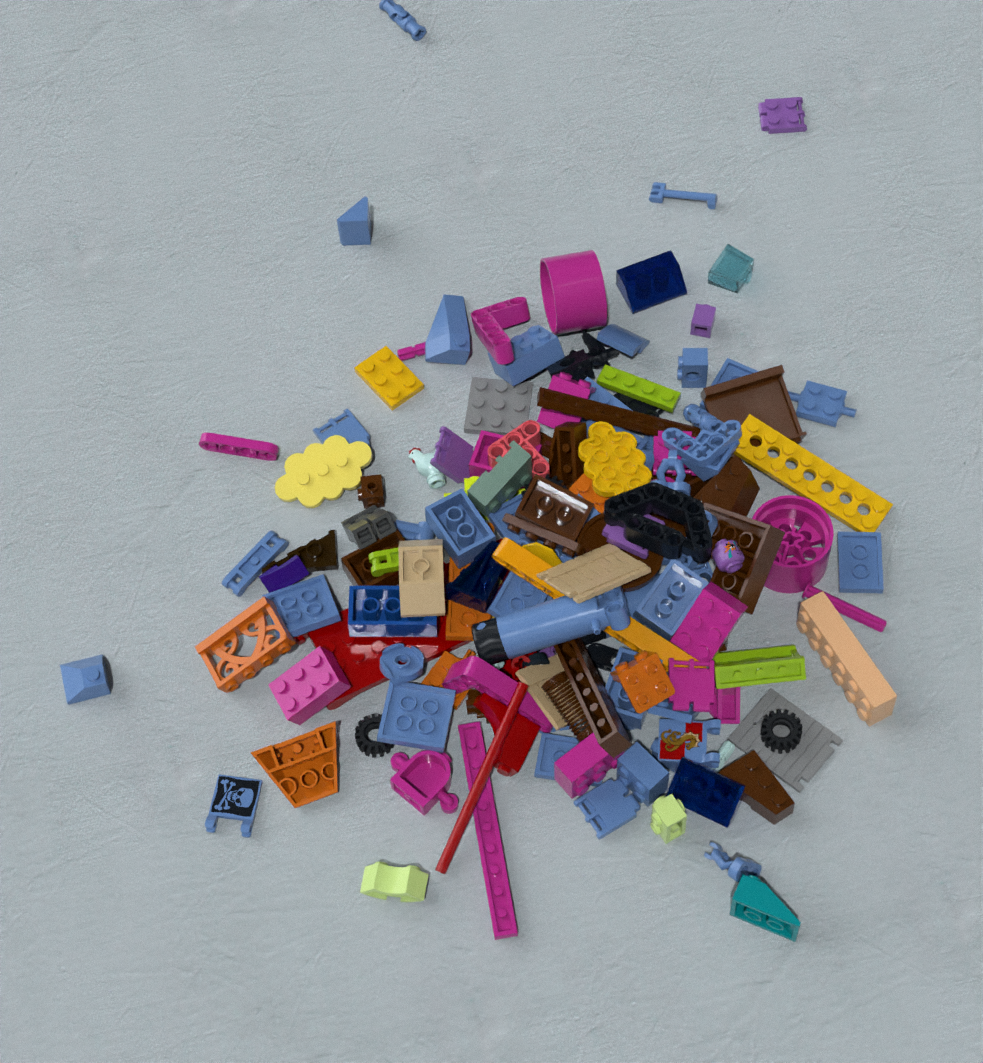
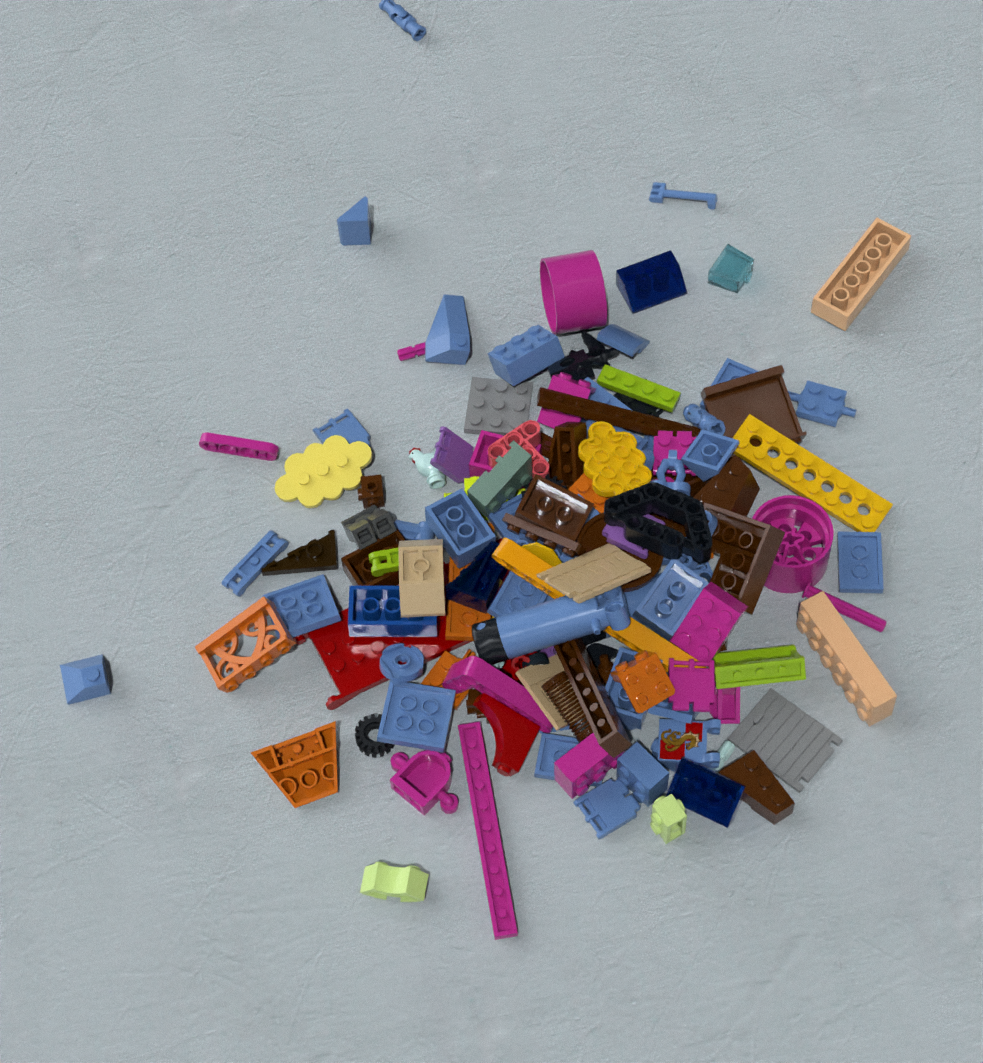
flag [205,775,263,838] -> none
dark purple slope [259,555,309,593] -> none
dark pink brick [268,646,351,725] -> none
yellow plate [354,346,424,411] -> none
red piece [435,682,529,874] -> none
dark pink beam [471,297,530,365] -> none
medium blue beam [662,420,742,468] -> none
medium blue brick [677,348,708,388] -> none
medium lavender brick [690,303,716,338] -> none
medium blue piece [704,842,762,882] -> none
medium lavender head [711,539,745,573] -> none
teal slope [730,875,801,942] -> none
medium lavender plate [758,97,807,134] -> none
black tyre [760,709,803,754] -> none
none -> reddish brown cylinder [598,654,613,684]
none -> light nougat brick [811,218,911,331]

